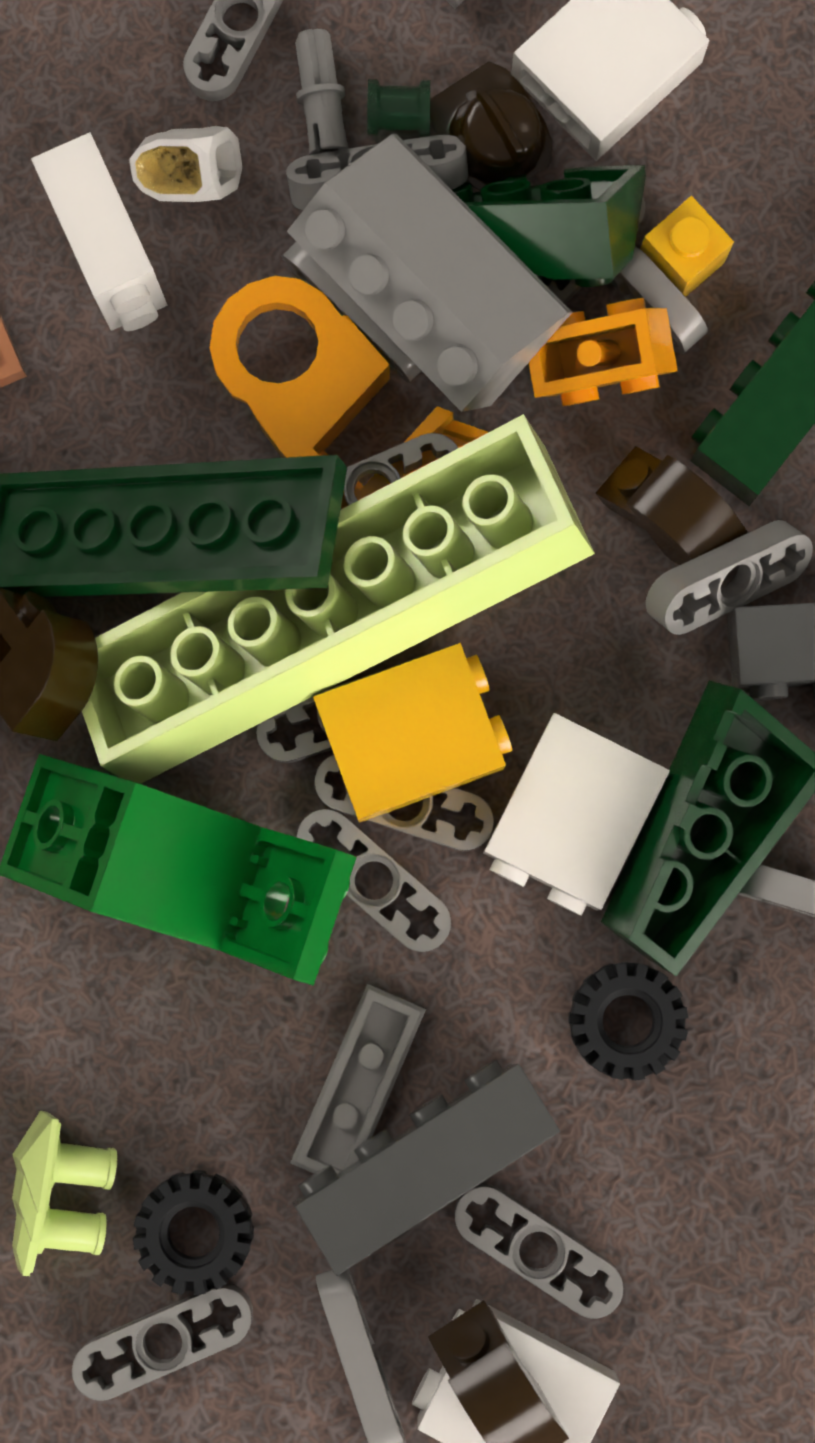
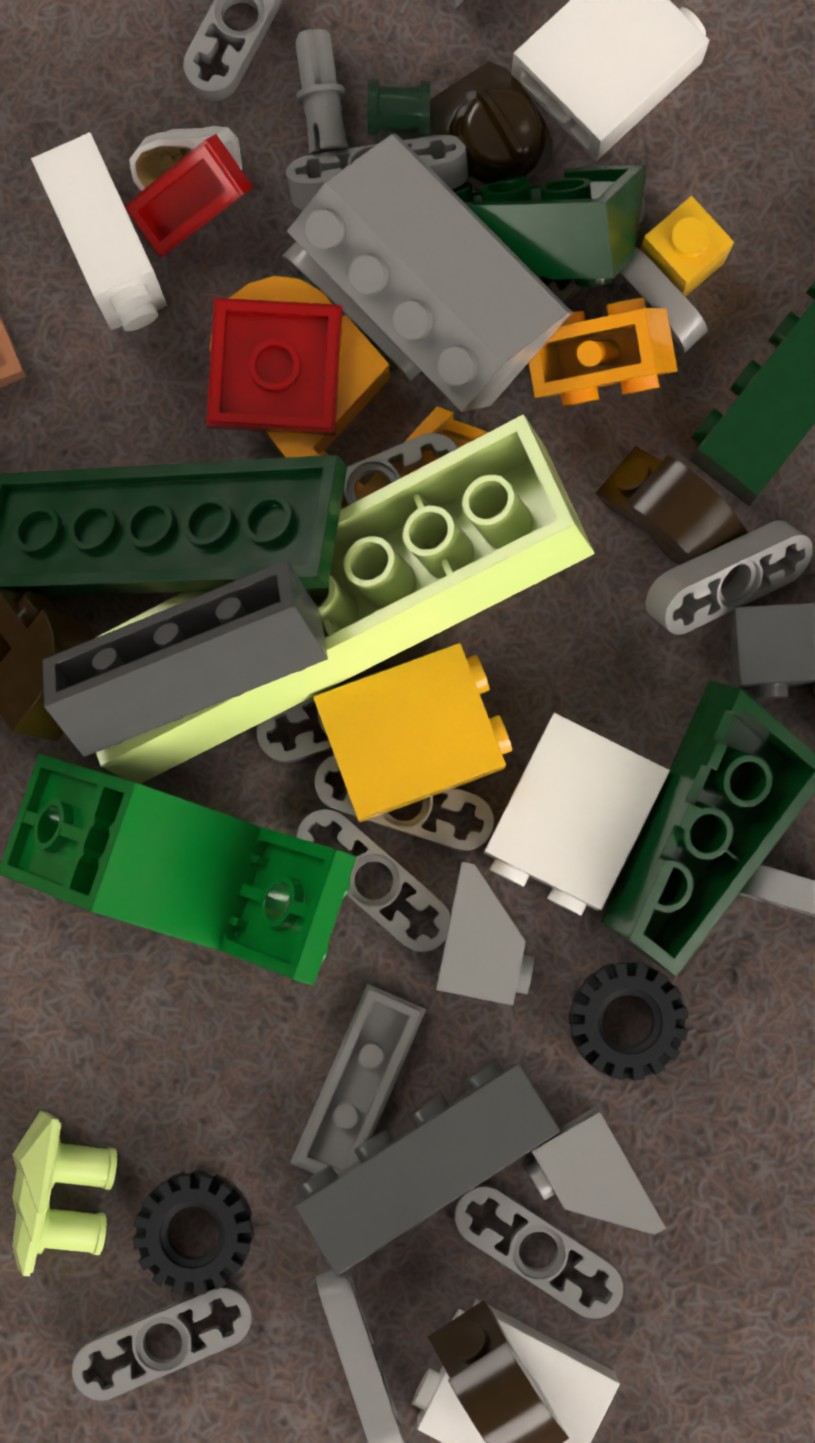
none -> dark grey brick [43,560,328,757]
none -> red tile [124,134,254,258]
none -> red tile [206,298,343,436]
none -> light grey slope [436,862,535,1006]
none -> light grey slope [525,1107,666,1235]

